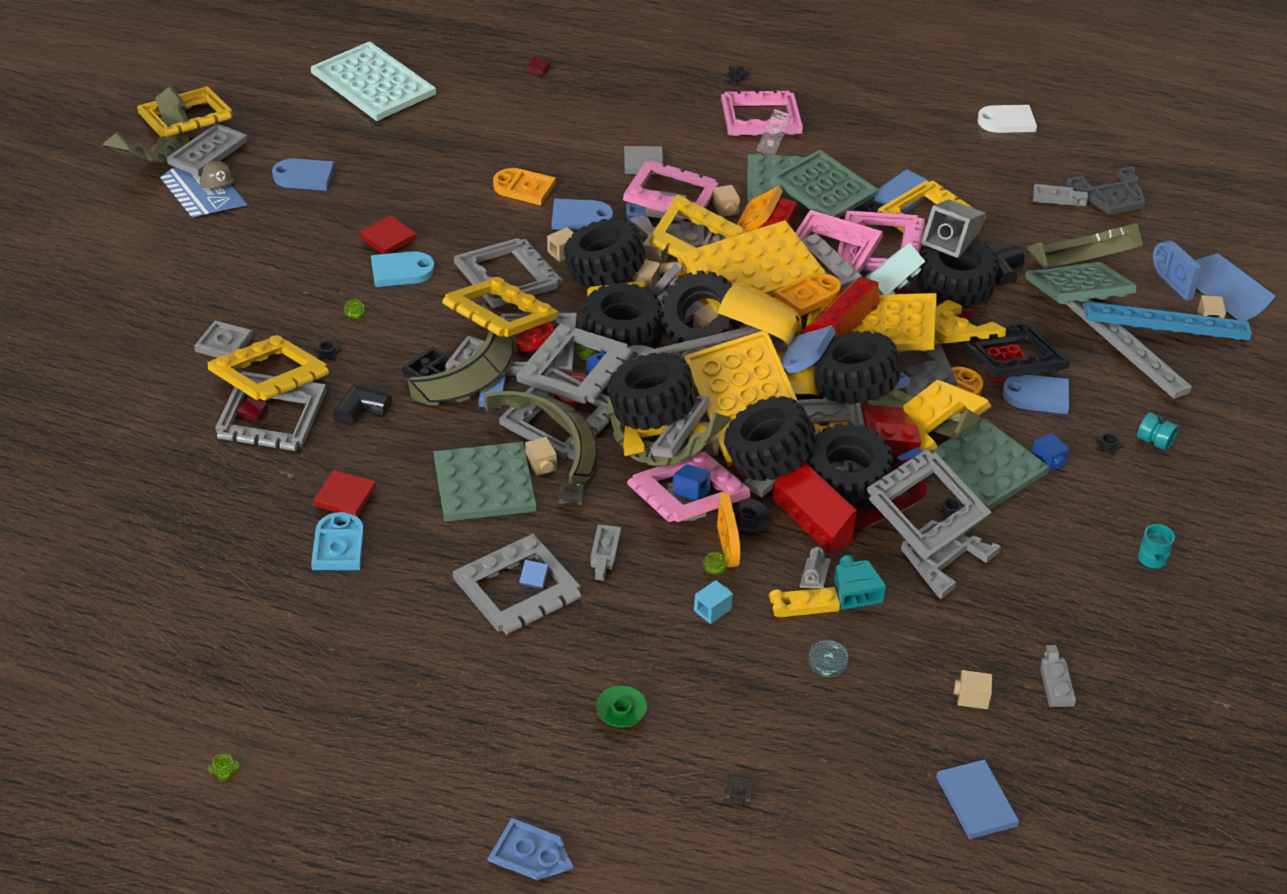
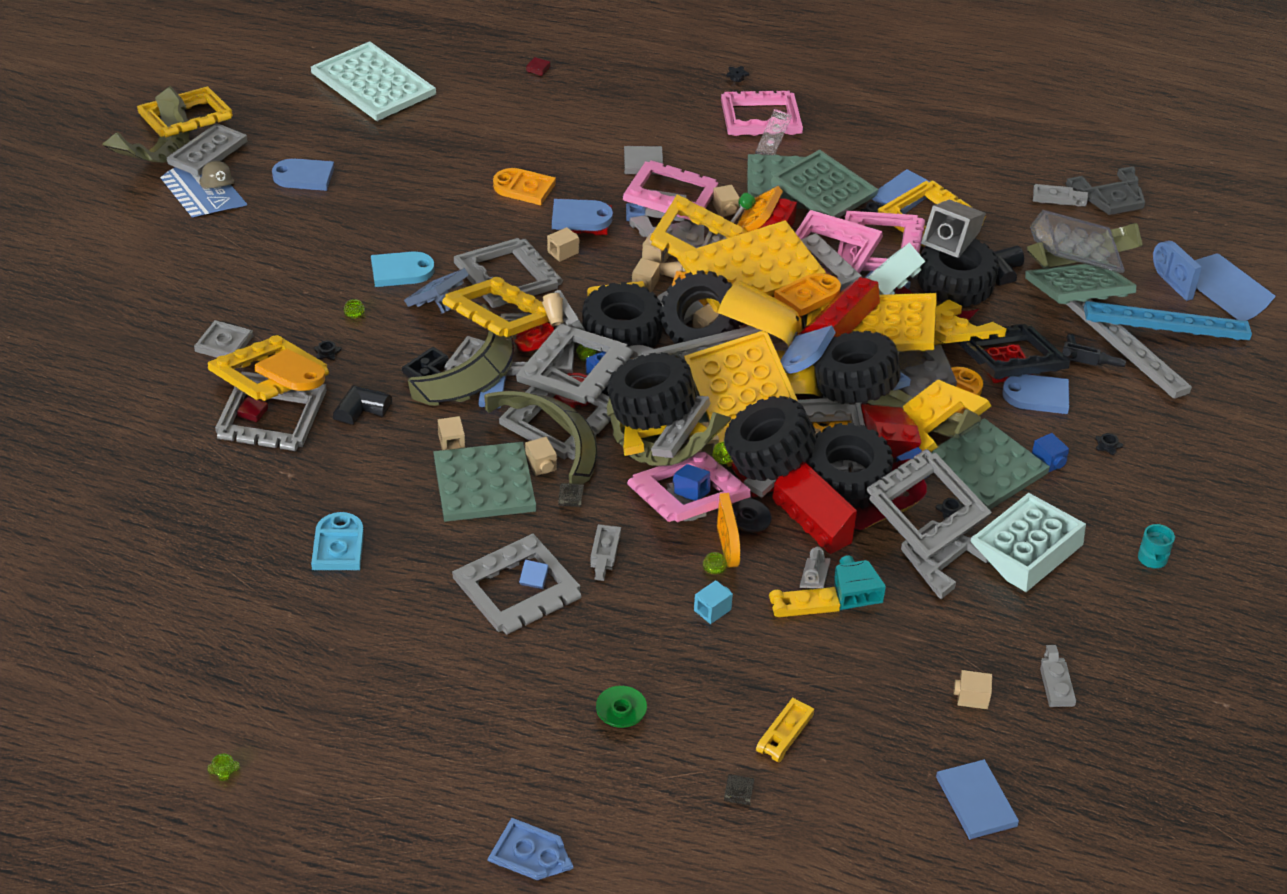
red tile [313,470,376,516] -> none
red tile [359,215,417,254] -> none
black tyre [564,218,646,288] -> none
light grey plate [650,263,681,296] -> none
clear light blue piece [808,640,849,677] -> none
white tile [977,105,1037,133] -> none
teal wheel [1137,412,1179,451] -> none
tan brick [1197,295,1226,318] -> none
none -> light orange tile [255,349,325,391]
none -> sand blue plate [404,268,469,313]
none -> tan brick [438,416,465,450]
none -> tan cone [542,293,563,326]
none -> light grey hinge [554,290,585,331]
none -> clear neon green plate [713,442,732,464]
none -> green hinge [730,193,756,223]
none -> yellow plate [756,697,814,763]
none -> light aqua slope [971,493,1086,592]
none -> clear slope [1030,210,1125,273]
none -> black piece [1062,334,1126,367]

